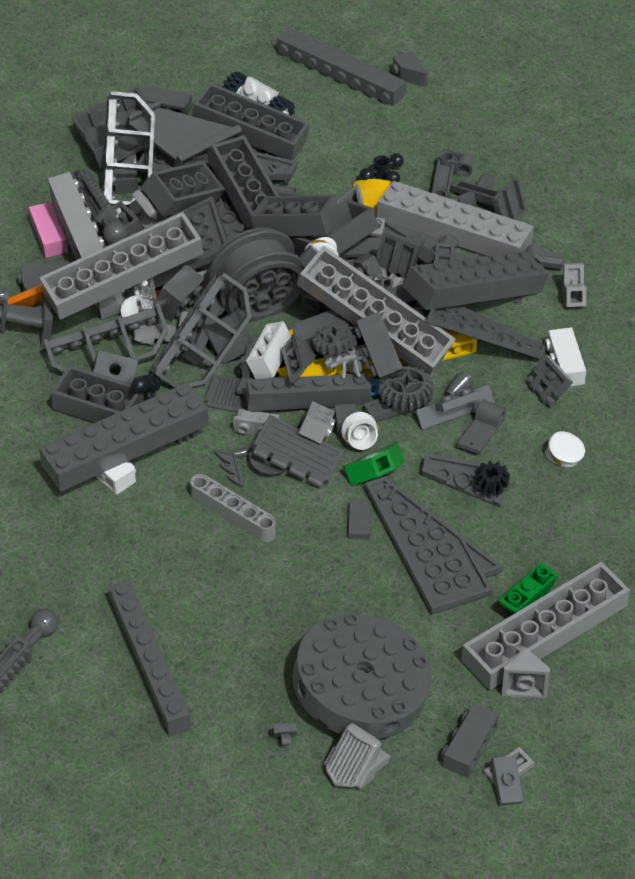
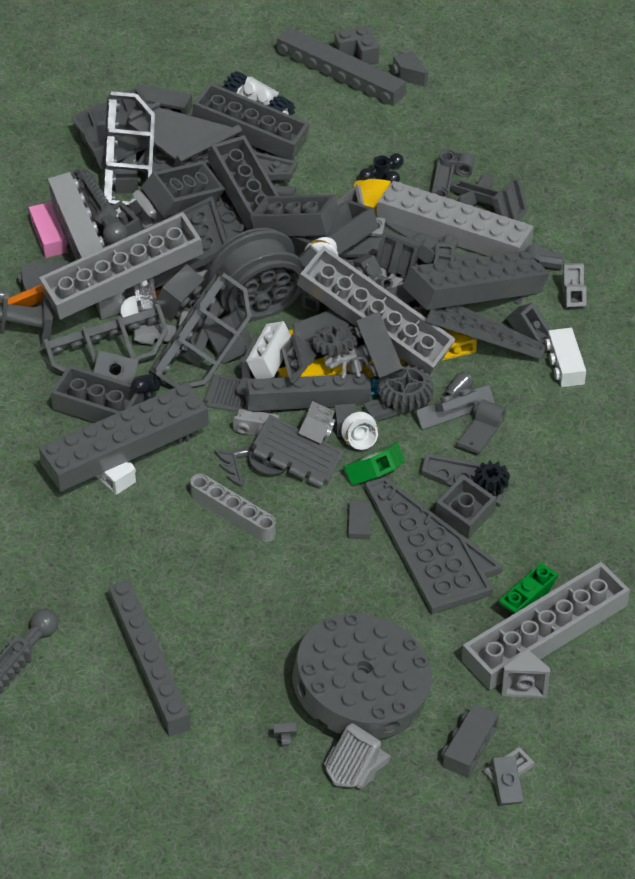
dark grey plate [526,355,573,408] -> none
white piece [545,431,585,467] -> none
none -> dark grey brick [334,26,379,65]
none -> dark grey brick [435,475,497,539]
none -> dark grey slope [506,303,550,344]

